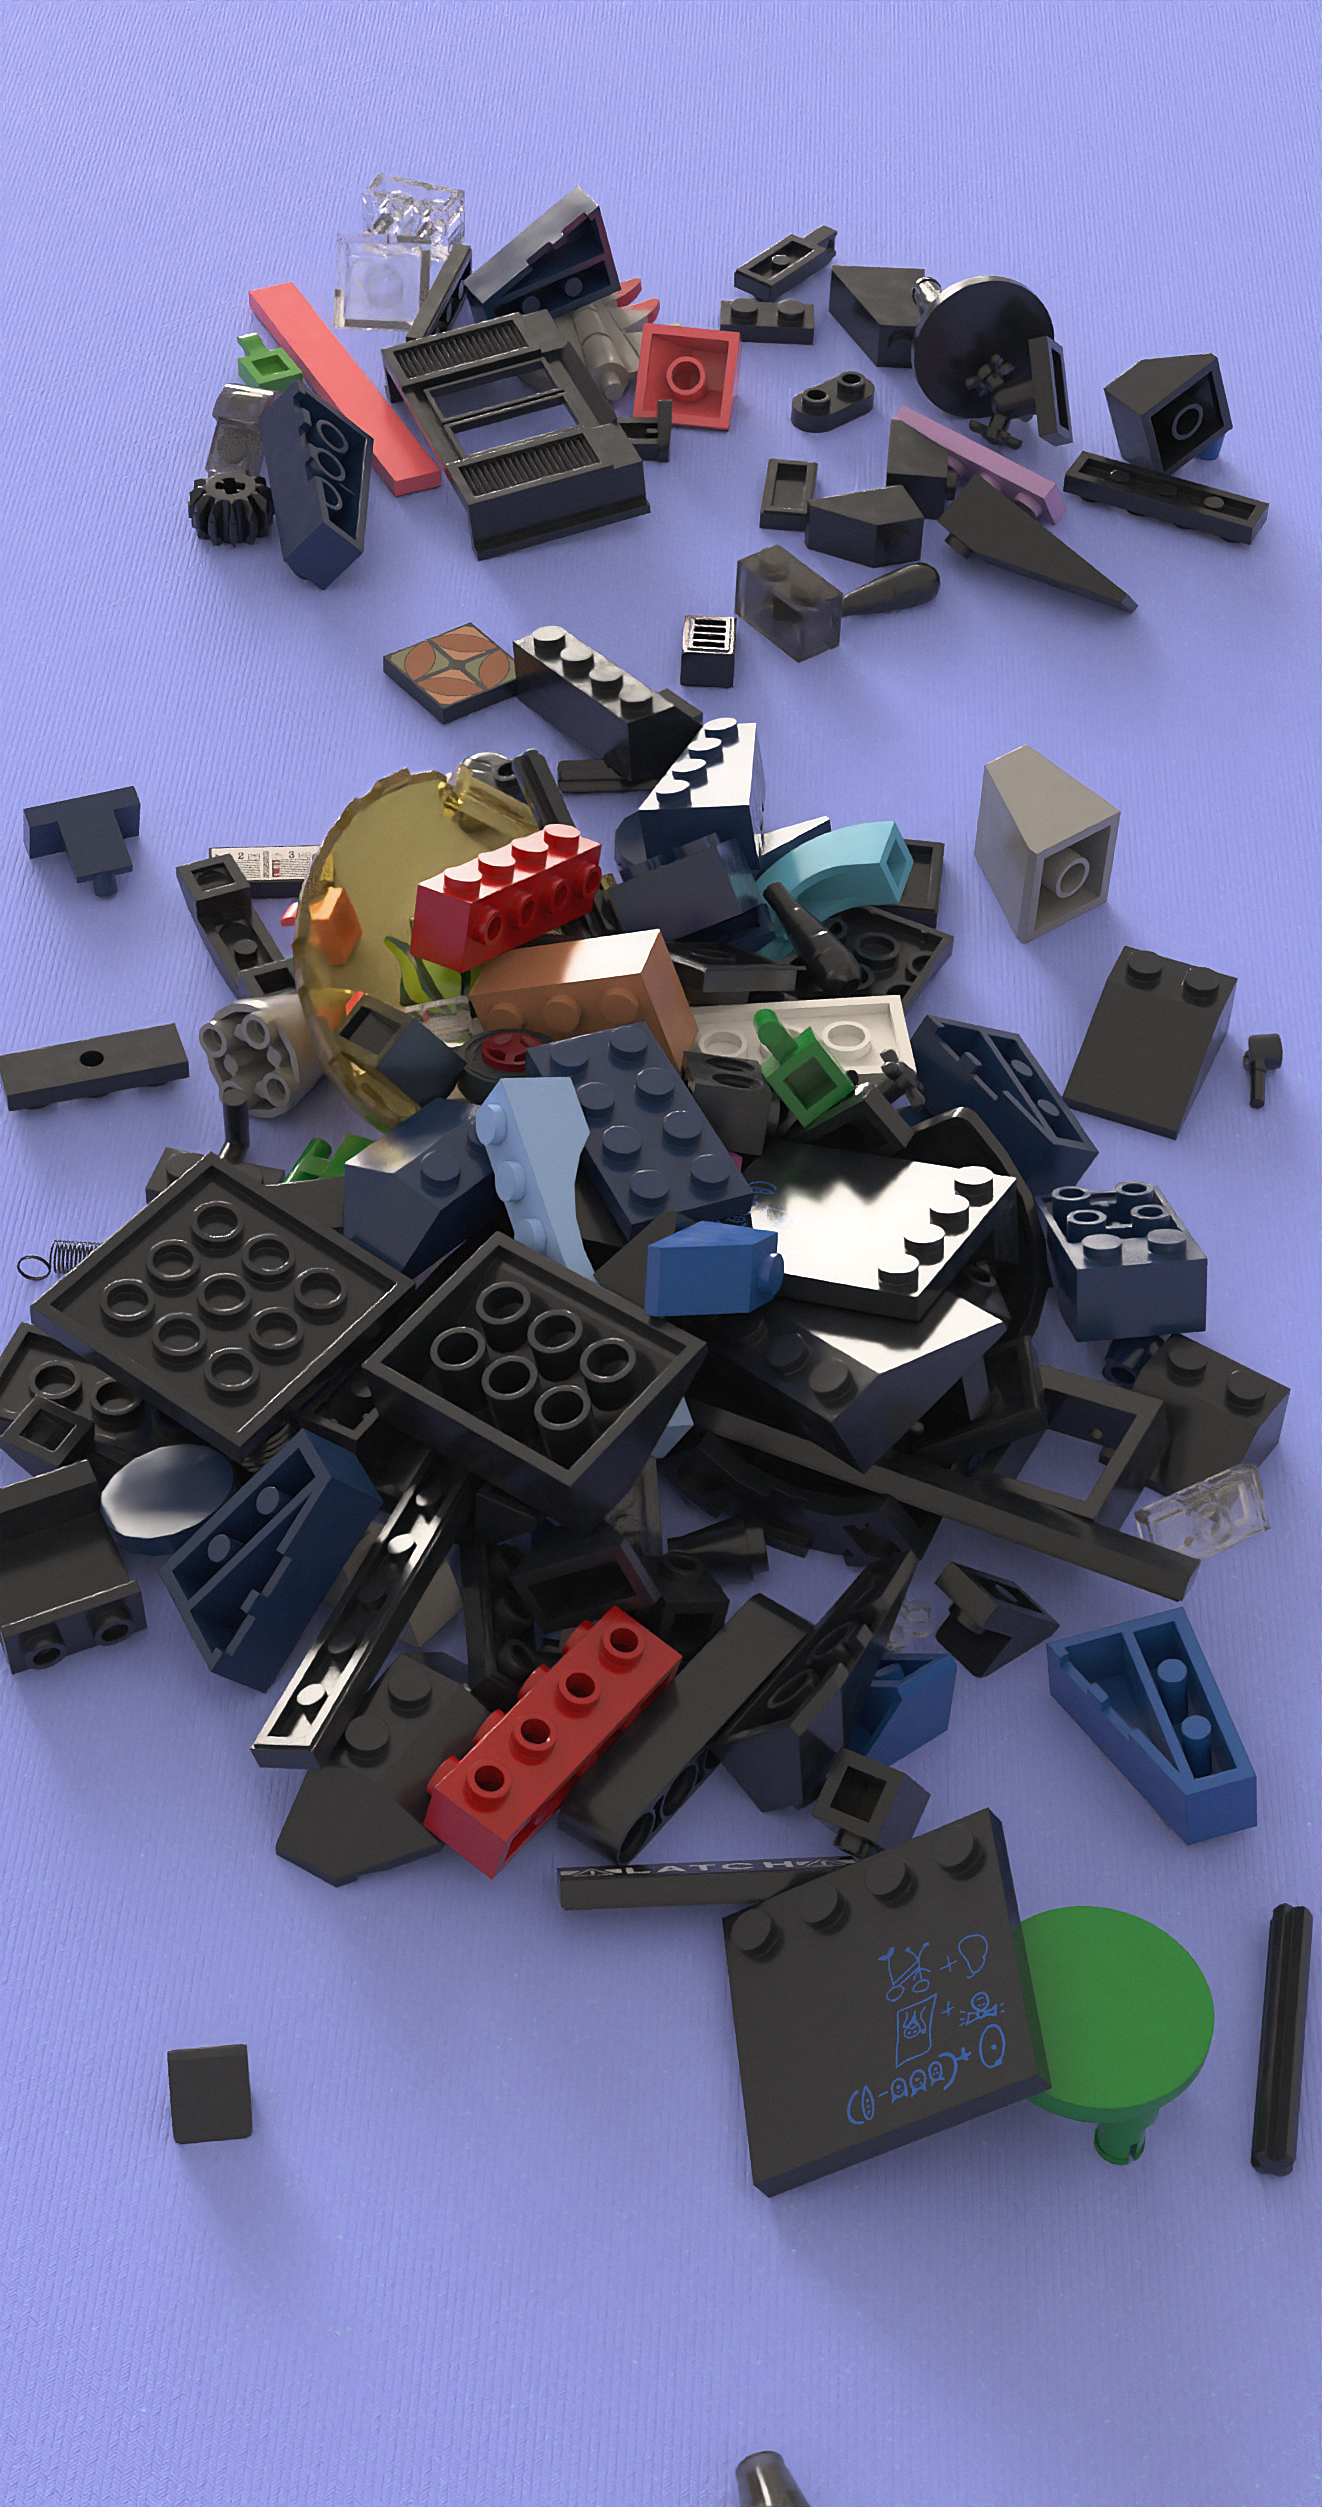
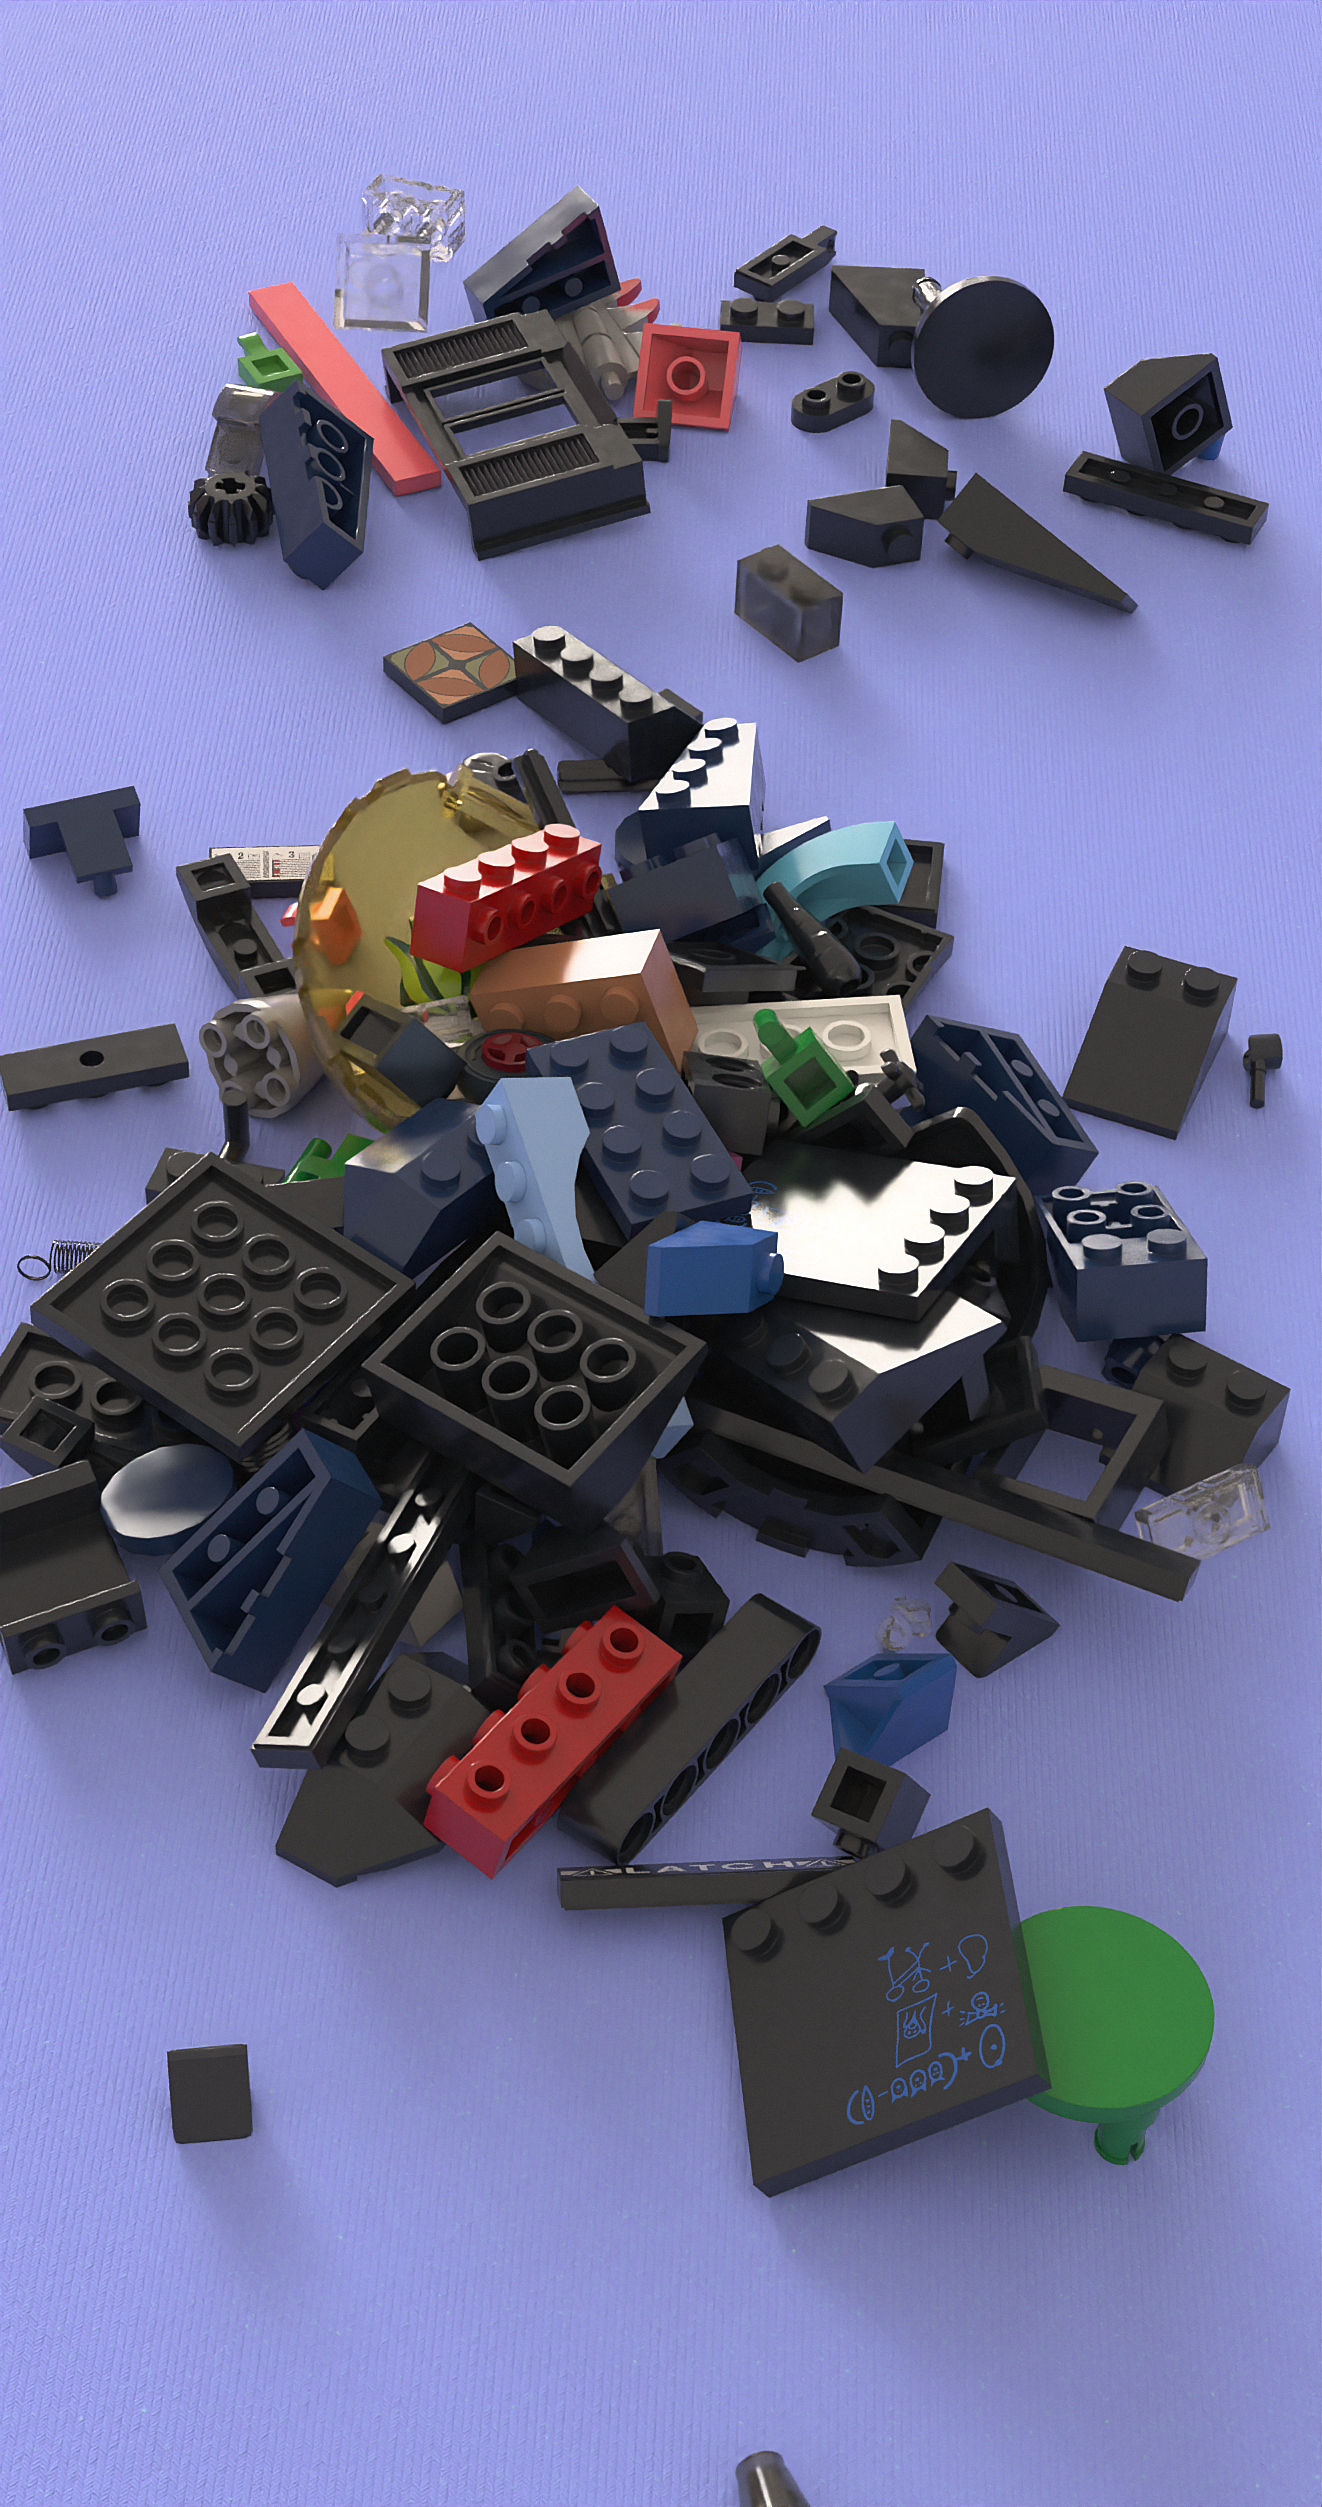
tile [405,243,472,342] -> none
black cone [667,1513,770,1581] -> none
black slope [680,615,737,688] -> none
black wedge [709,1550,919,1813] -> none
black tile [759,458,818,532] -> none
black piece [822,562,941,622] -> none
lavender plate [892,405,1067,526] -> none
black piece [964,336,1073,450] -> none
light grey slope [974,744,1121,944] -> none
blue wedge [1046,1606,1257,1845] -> none
black axle [1250,1903,1313,2177] -> none

